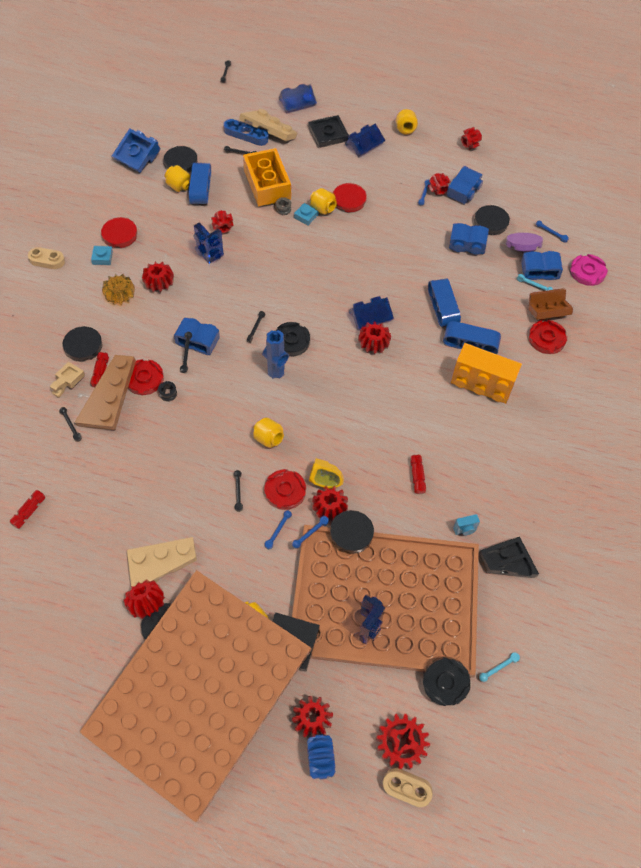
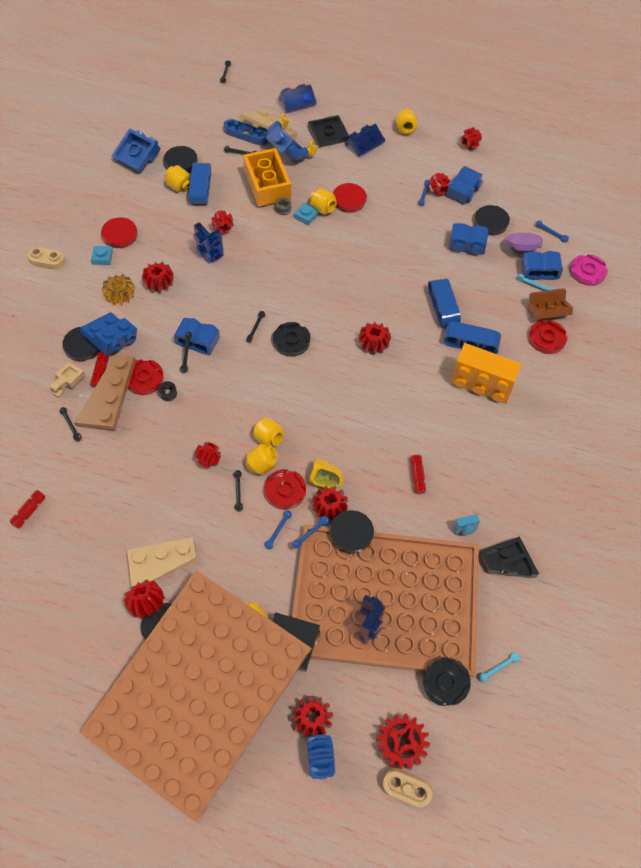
blue piece [262,330,289,379] -> none
clear blue bracket [348,296,394,330] -> none
none -> blue plate [80,312,137,355]
none -> red gear [195,442,221,468]
none -> yellow head [246,444,277,475]
none -> blue torso [266,114,319,163]

